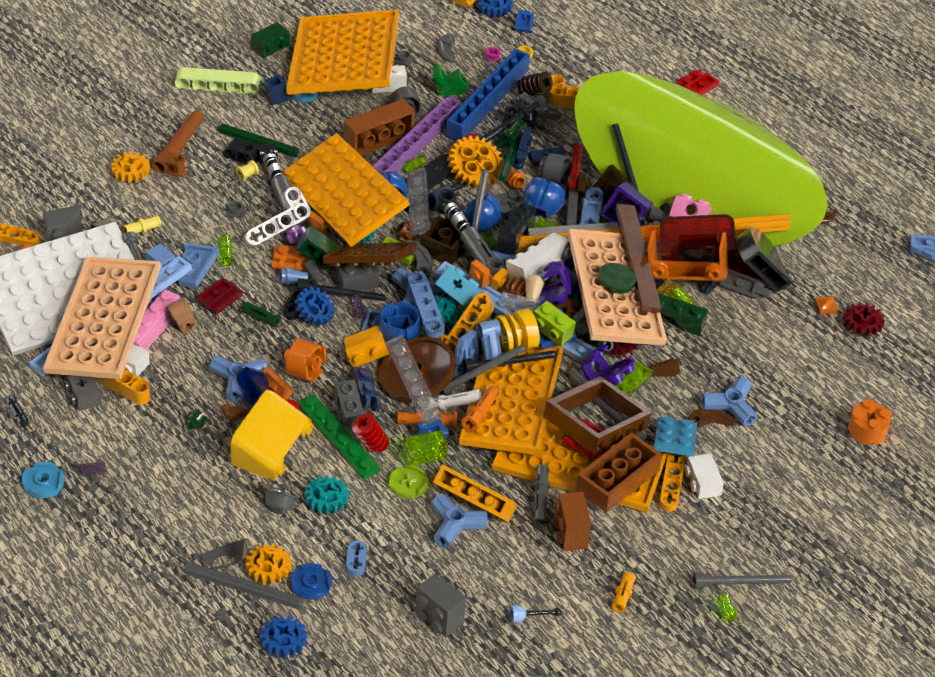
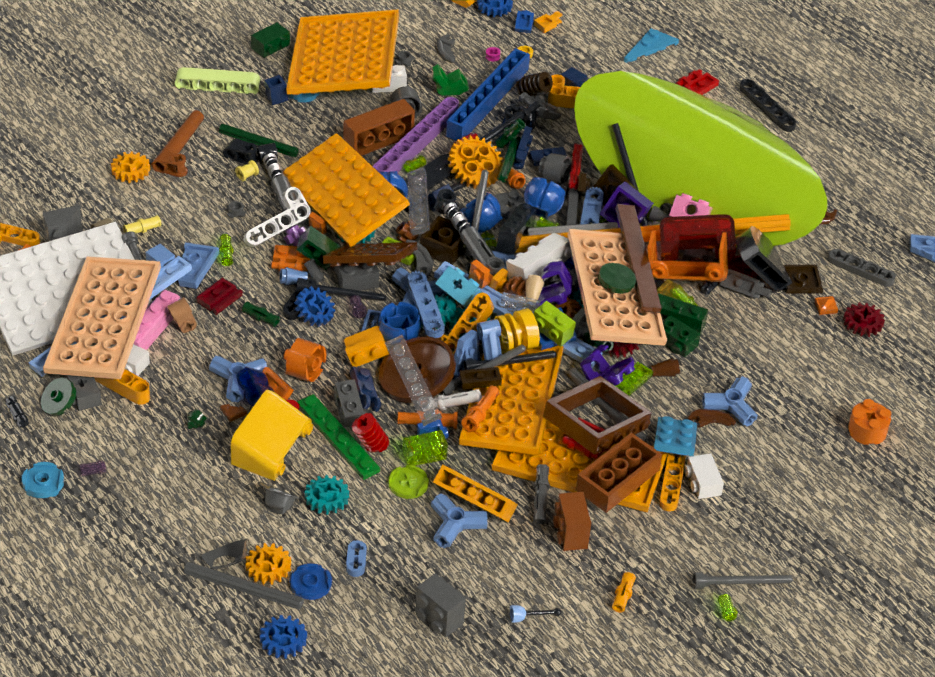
none -> plate [41,377,76,417]
none -> dark brown plate [459,367,502,390]
none -> light orange plate [534,11,563,33]
none -> dark blue brick [561,67,587,87]
none -> dark azure wing [624,28,679,63]
none -> dark green brick [662,315,700,358]
none -> black beam [739,79,796,132]
none -> dark brown tile [784,265,823,294]
none -> dark grey beam [828,249,896,287]

